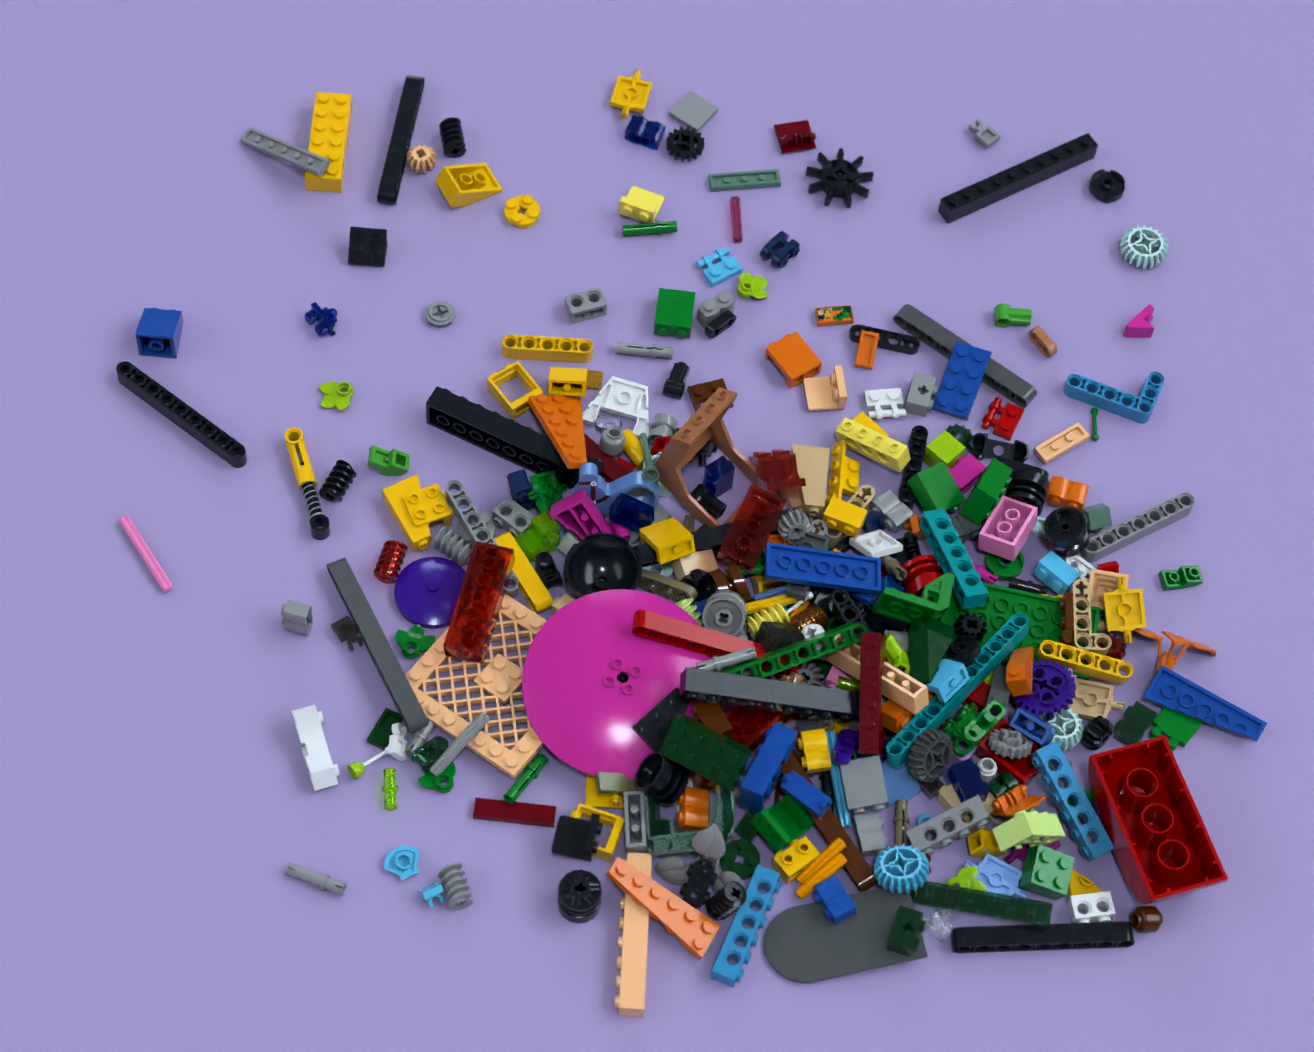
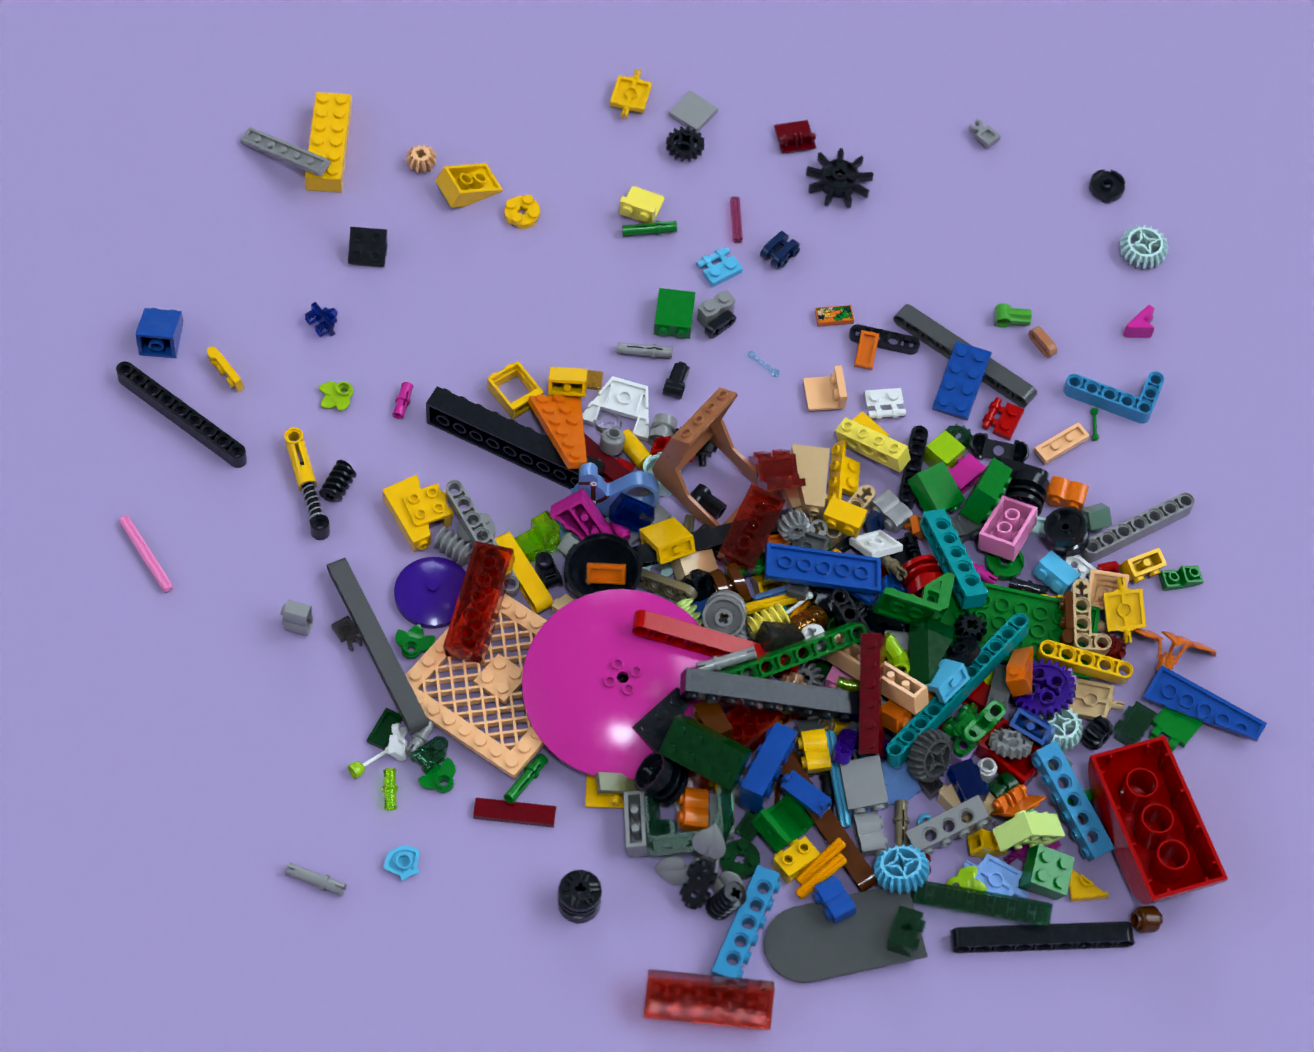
white brick [291,705,340,791] -> none
bright green brick [368,445,410,476] -> none
clear red piece [374,540,408,584] -> none
black beam [377,75,425,205] -> none
medium azure tile [418,882,444,908] -> none
light grey gear [426,301,455,327] -> none
light grey axle [429,711,490,777] -> none
light grey piece [438,862,474,910] -> none
black piece [439,117,466,158] -> none
light grey brick [492,496,537,542] -> none
yellow beam [502,335,593,363] -> none
dark blue brick [507,469,535,510] -> none
green plate [528,470,567,513] -> none
black bracket [551,813,603,862] -> none
light grey brick [565,287,607,324] -> none
yellow window [570,803,625,862] -> none
orange wing [606,857,720,960] -> none
light nougat brick [615,852,652,1017] -> none
clear blue brick [624,115,666,150] -> none
sand green piece [639,433,659,482] -> none
reddish brown plate [687,378,733,412] -> none
clear blue brick [703,456,735,498] -> none
sand green tile [708,169,781,192] -> none
lime plate [737,272,769,299] -> none
orange panel [765,332,822,389] -> none
light grey brick [905,372,938,417] -> none
clear piece [920,908,954,942] -> none
black brick [938,133,1098,224] -> none
white brick [1067,891,1116,923] -> none
none -> yellow hinge [206,347,244,392]
none -> dark pink pin [392,382,413,419]
none -> orange tile [586,563,626,585]
none -> clear red brick [644,969,775,1030]
none -> clear light blue hinge [748,351,779,377]
none -> yellow brick [1119,548,1167,584]

